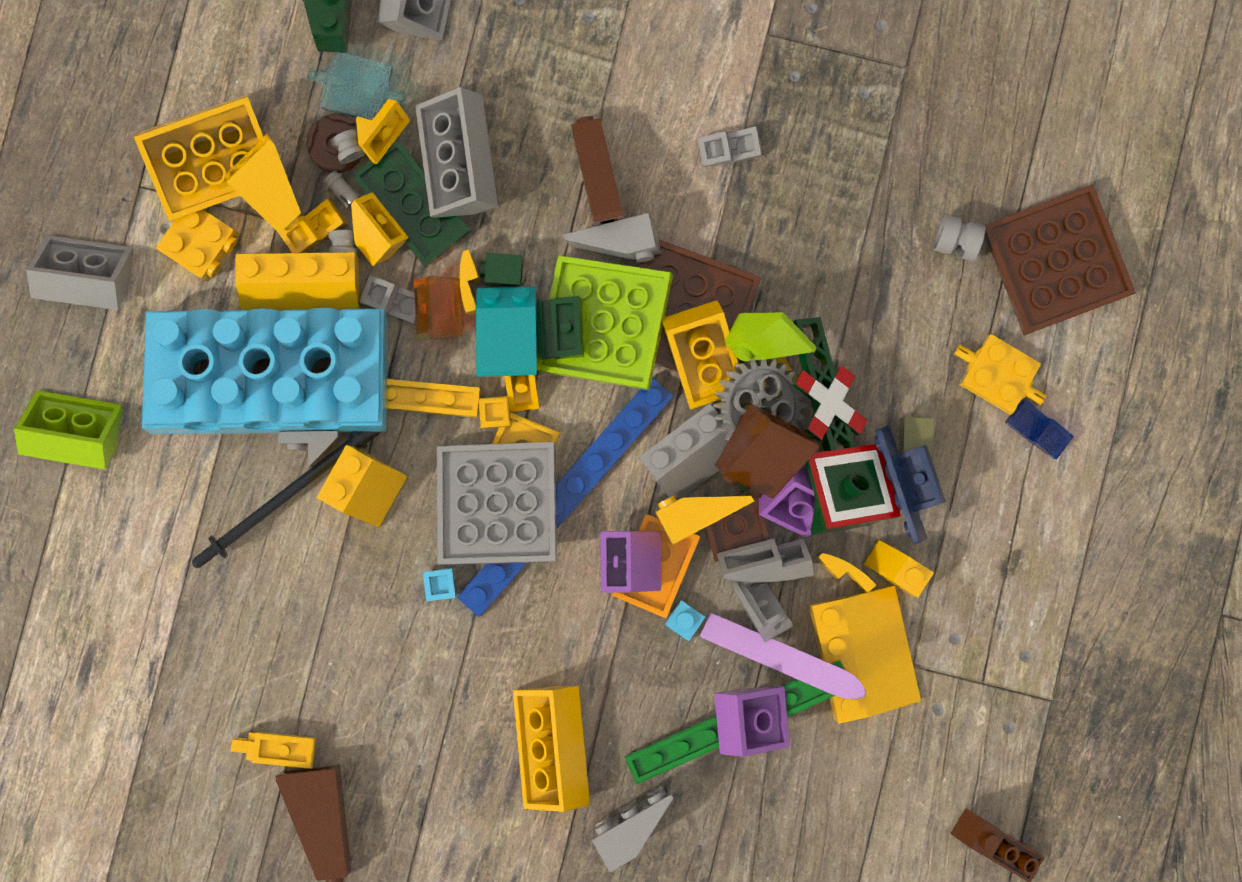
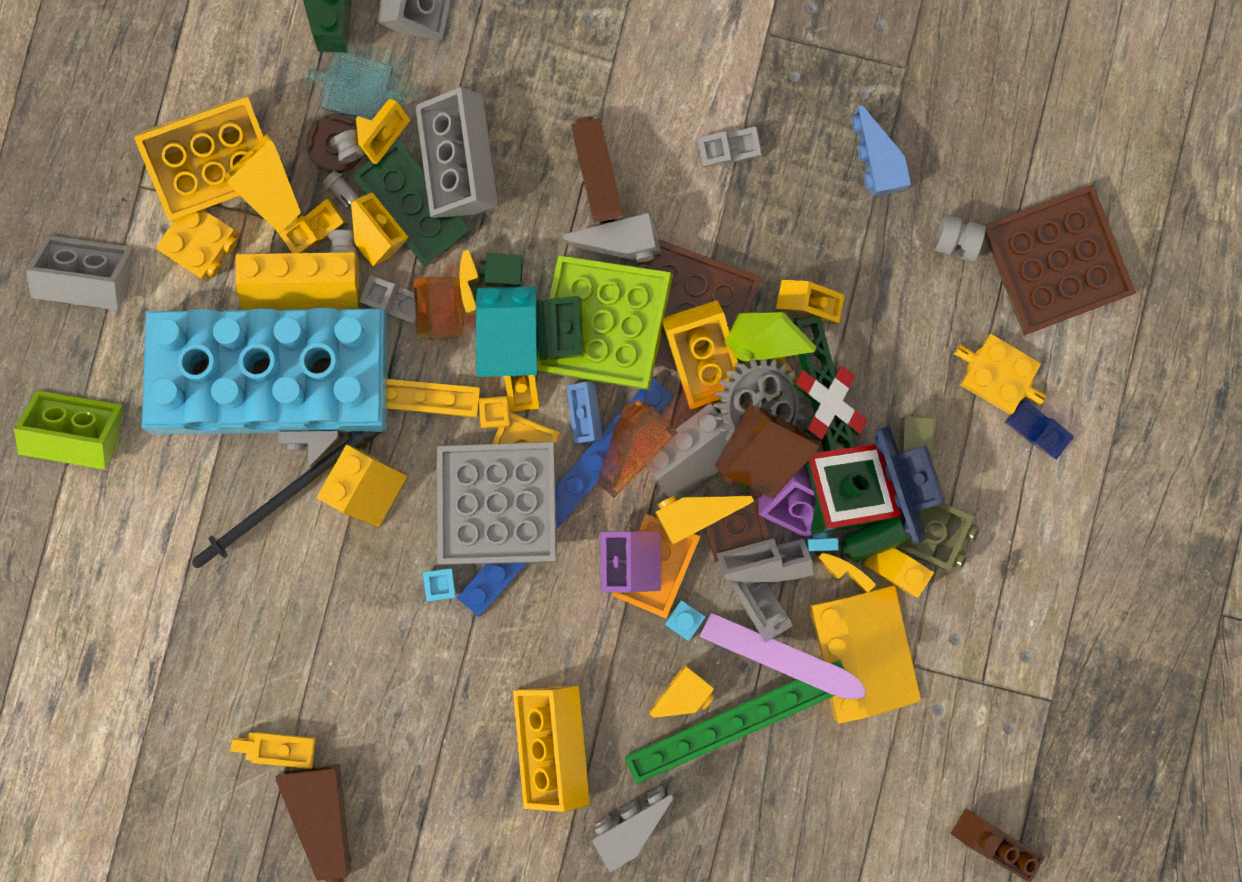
medium lavender slope [714,686,790,757] -> none
none -> medium blue plate [566,381,603,444]
none -> clear orange slope [596,400,678,498]
none -> yellow slope [649,665,714,718]
none -> yellow slope [776,280,845,323]
none -> medium azure plate [805,533,839,551]
none -> dark green brick [842,513,912,563]
none -> medium blue slope [851,105,911,197]
none -> olive plate [896,503,980,574]

